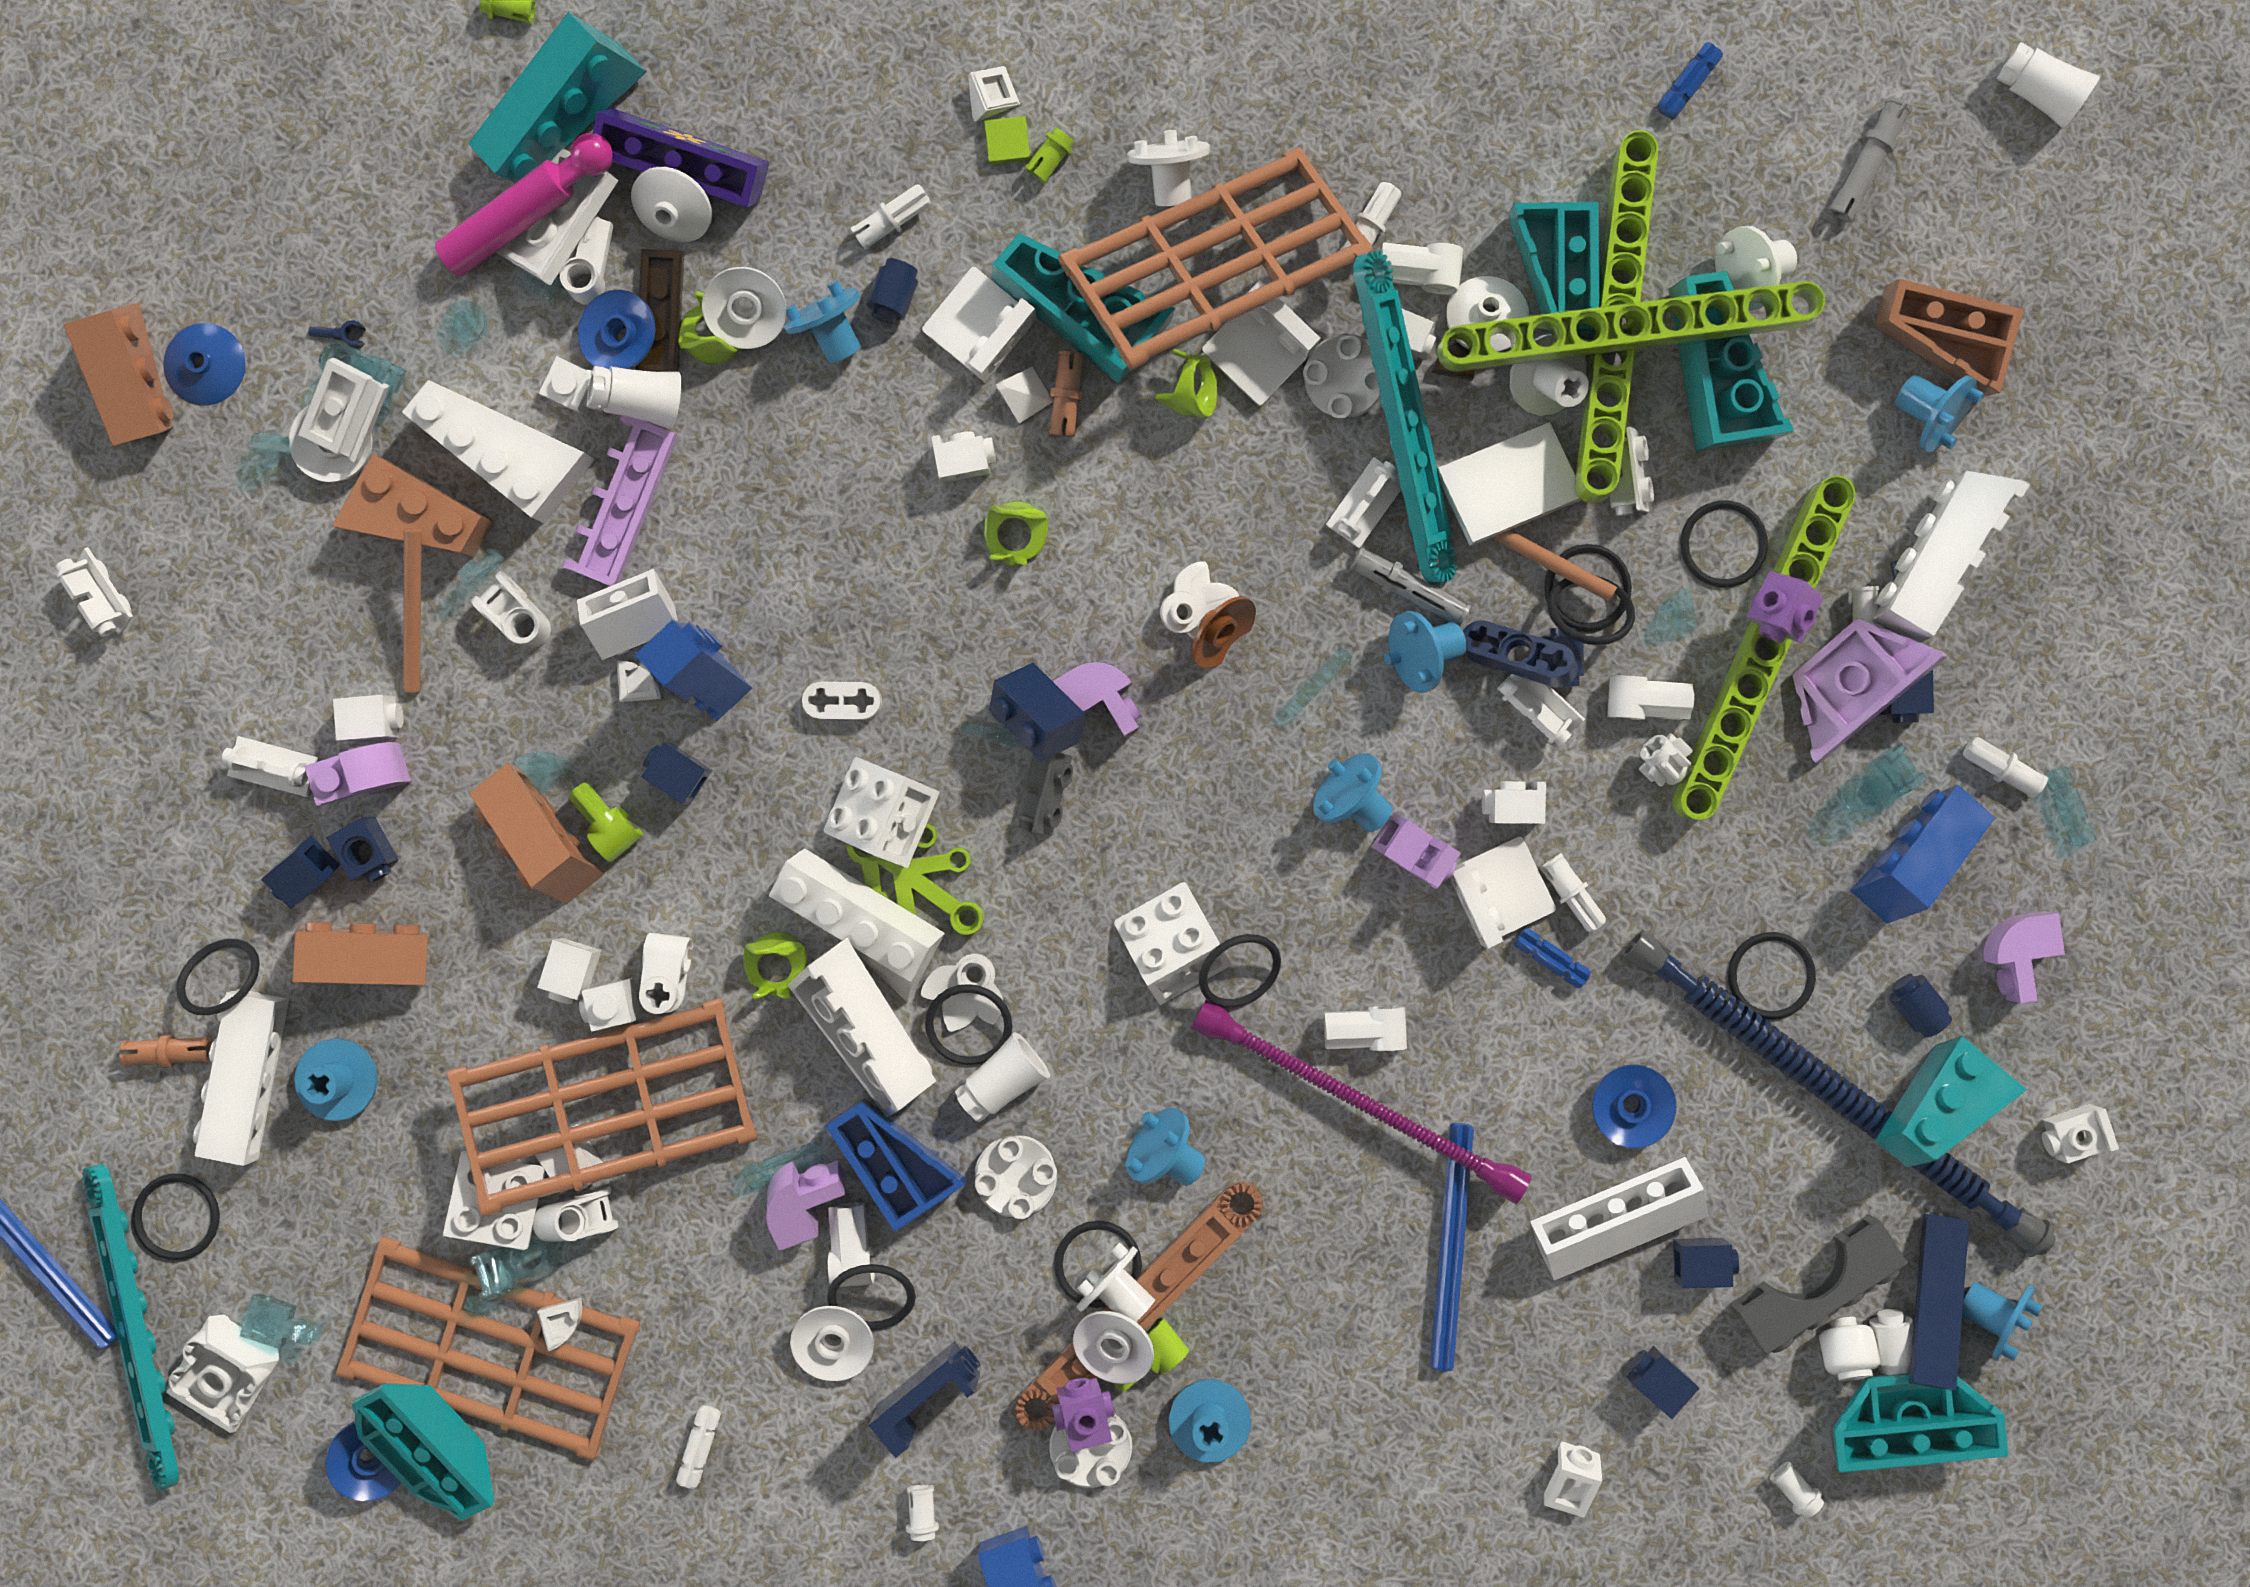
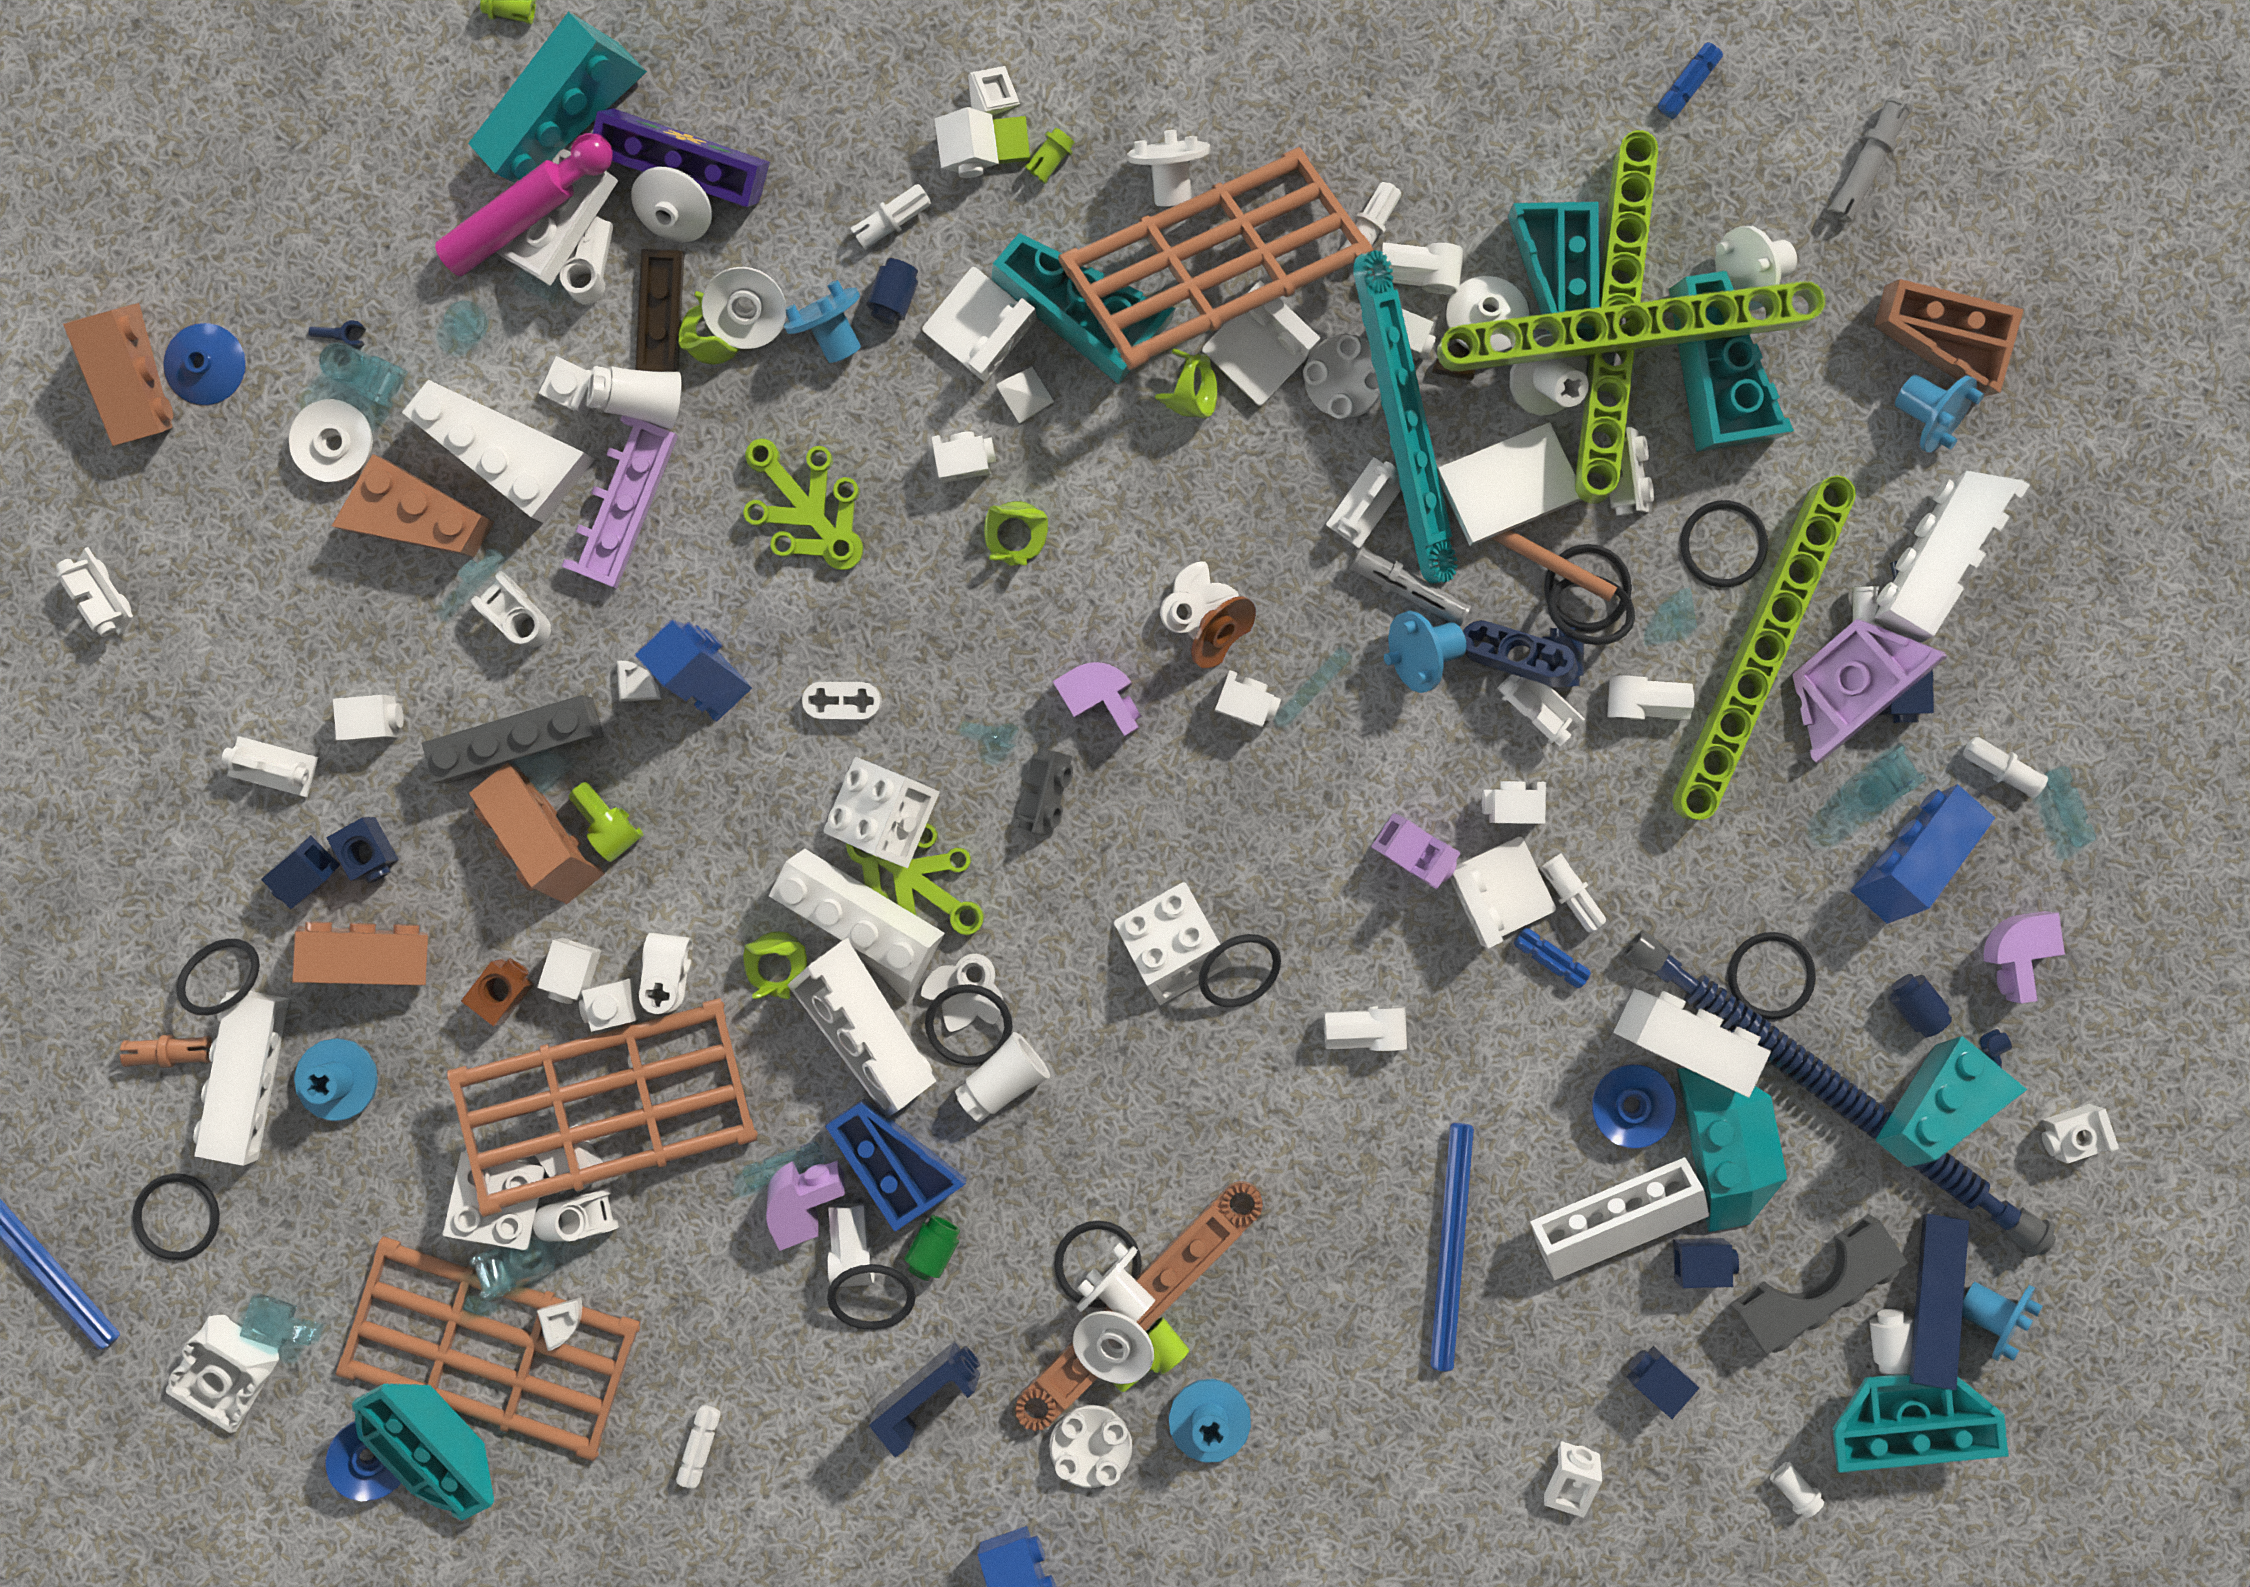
teal plate [82,1163,179,1491] -> none
clear light blue tile [250,433,292,458] -> none
white plate [298,358,390,463] -> none
lavender brick [304,742,411,806] -> none
nougat bar [403,528,421,693] -> none
white brick [577,569,678,660] -> none
blue dish [578,290,655,369] -> none
dark blue brick [641,742,713,805] -> none
white dish [790,1306,874,1381] -> none
white pin [906,1485,939,1541] -> none
white dish [974,1135,1057,1219] -> none
dark blue brick [989,663,1086,762] -> none
nougat pin [1049,351,1085,438] -> none
medium lavender brick [1052,1378,1115,1452] -> none
dark azure piece [1125,1108,1206,1186] -> none
magenta hose [1191,999,1531,1204] -> none
dark azure piece [1313,753,1393,832] -> none
white gear [1639,733,1693,786] -> none
medium lavender brick [1747,571,1824,643] -> none
white head [1819,1317,1880,1382] -> none
white plant [1996,42,2100,129] -> none
none -> dark grey arch [421,695,604,784]
none -> dark orange brick [461,958,534,1027]
none -> lime plant [743,439,864,570]
none -> green brick [904,1215,960,1281]
none -> white brick [934,107,999,178]
none -> white brick [1215,670,1281,728]
none -> white wedge [1613,988,1771,1097]
none -> teal wedge [1676,1067,1787,1232]
none -> dark blue hand [1980,1029,2012,1068]

